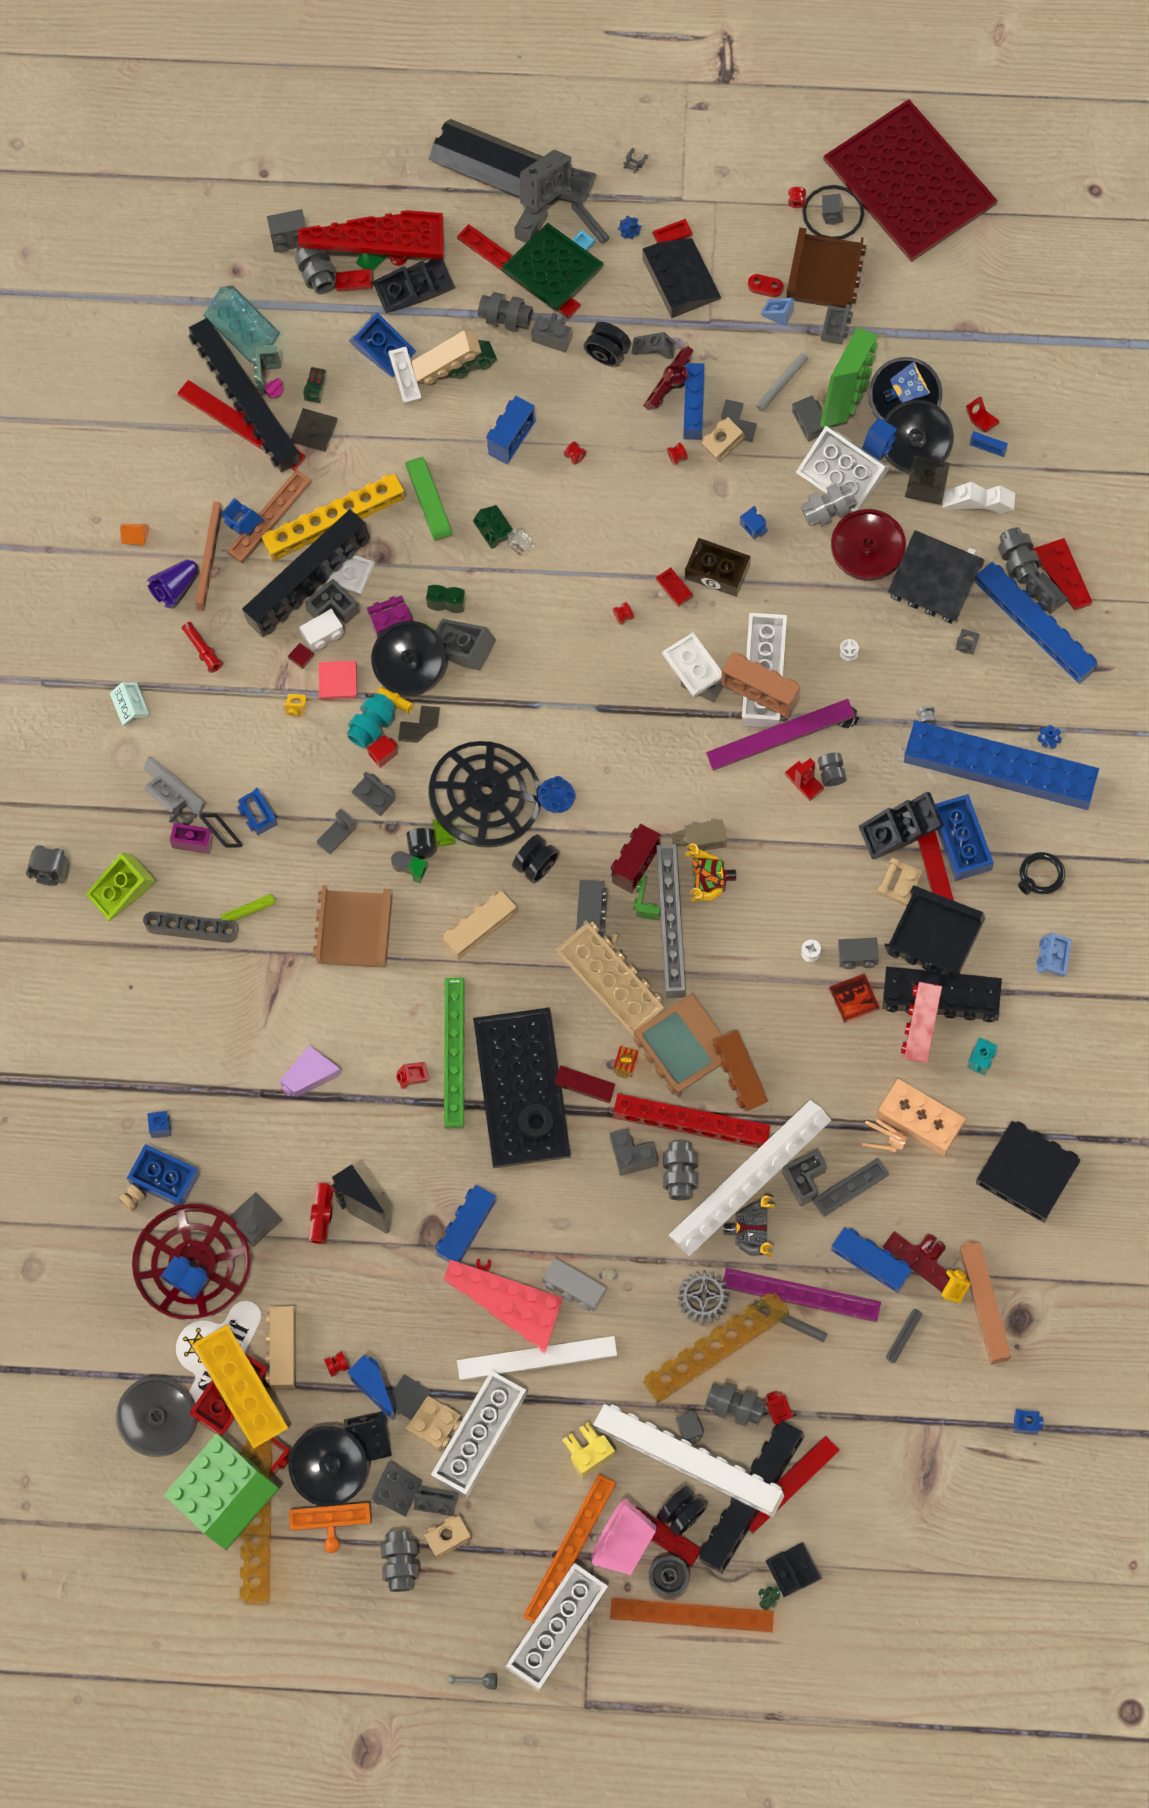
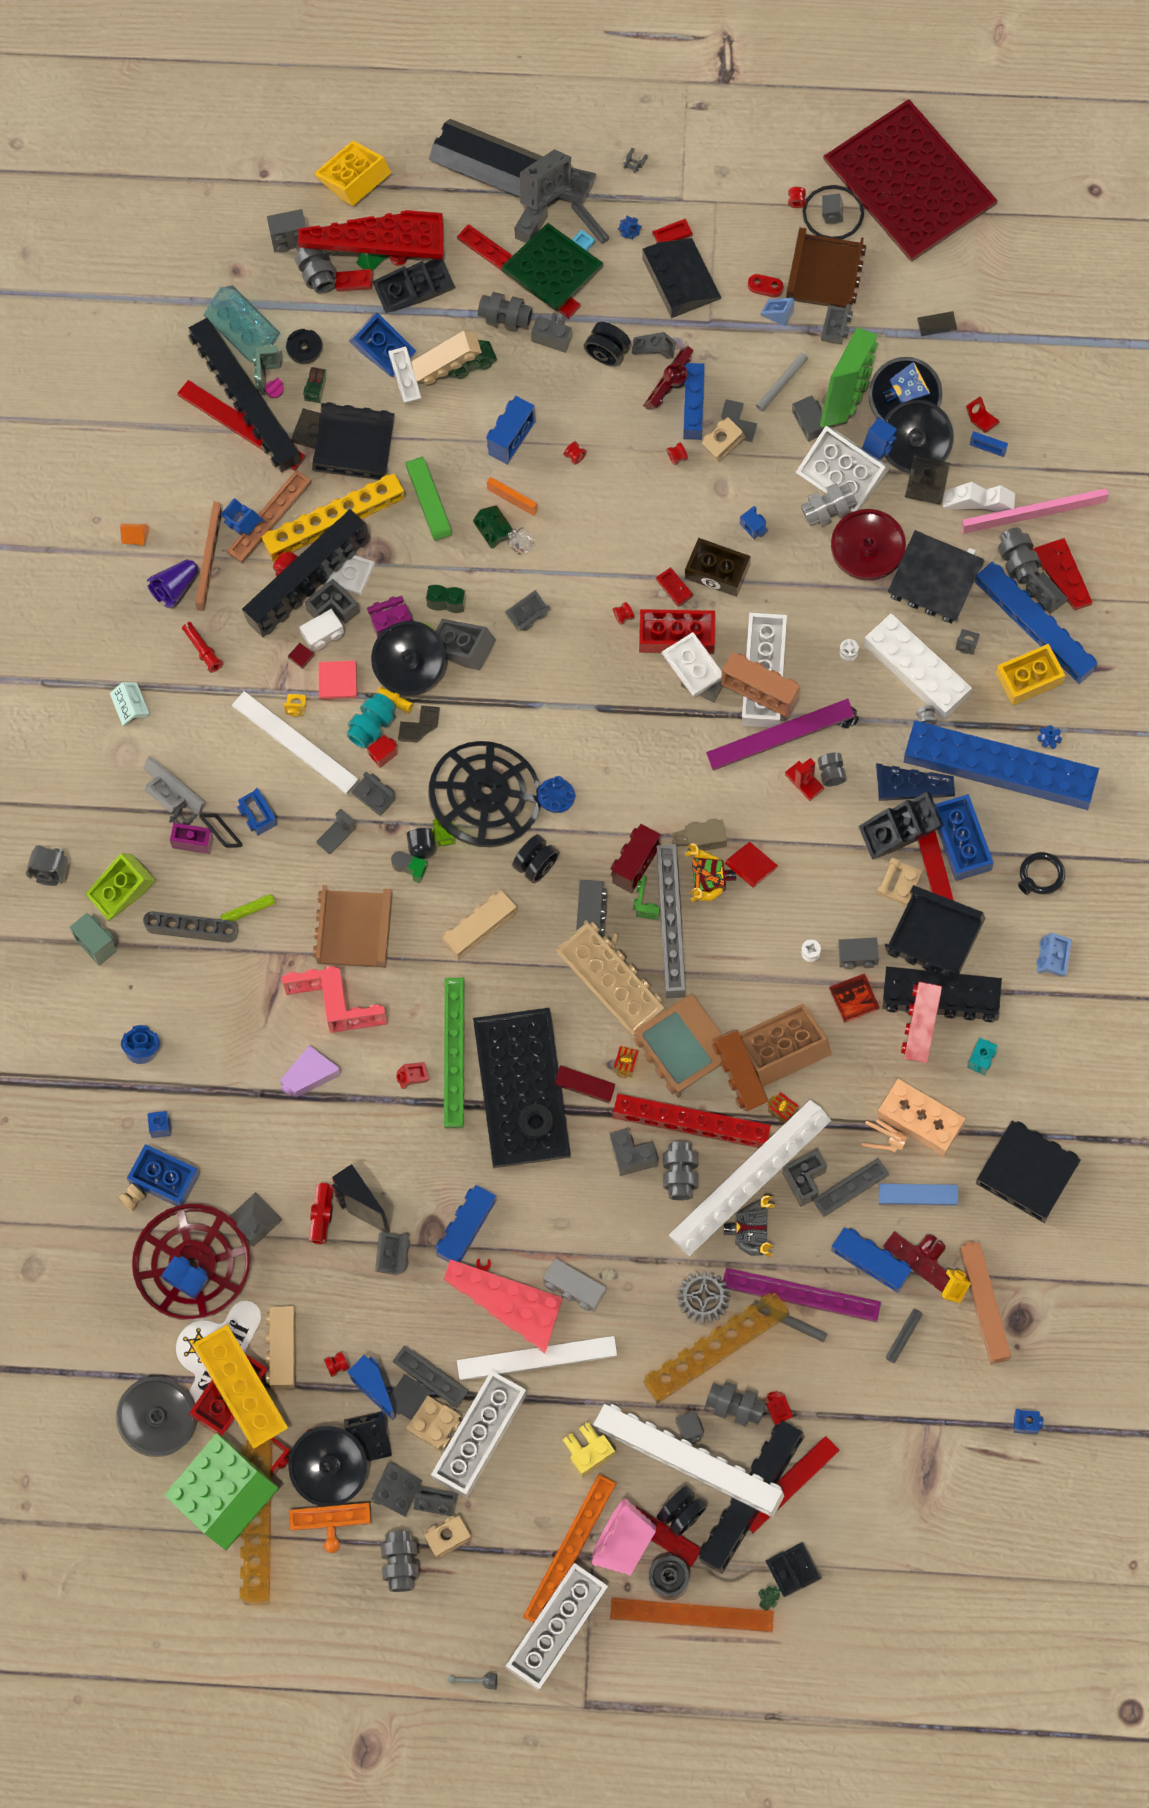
none -> sand green brick [69,913,117,966]
none -> blue cone [121,1025,160,1064]
none -> white tile [232,691,359,795]
none -> red head [273,551,298,576]
none -> coral bracket [282,966,388,1033]
none -> black plate [286,329,322,364]
none -> black panel [312,402,395,480]
none -> yellow slope [314,140,392,206]
none -> dark grey bracket [375,1232,409,1276]
none -> dark grey plate [392,1346,469,1409]
none -> orange tile [487,477,537,516]
none -> dark grey bracket [505,590,550,631]
none -> red brick [639,609,715,654]
none -> red tile [725,841,778,888]
none -> medium nougat slope [739,1003,832,1087]
none -> clear yellow brick [767,1092,799,1124]
none -> white brick [864,614,972,721]
none -> dark blue wing [876,763,955,801]
none -> medium blue tile [879,1184,958,1206]
none -> clear smoke tile [917,311,957,336]
none -> bright pink tile [961,488,1109,534]
none -> yellow brick [996,644,1065,706]

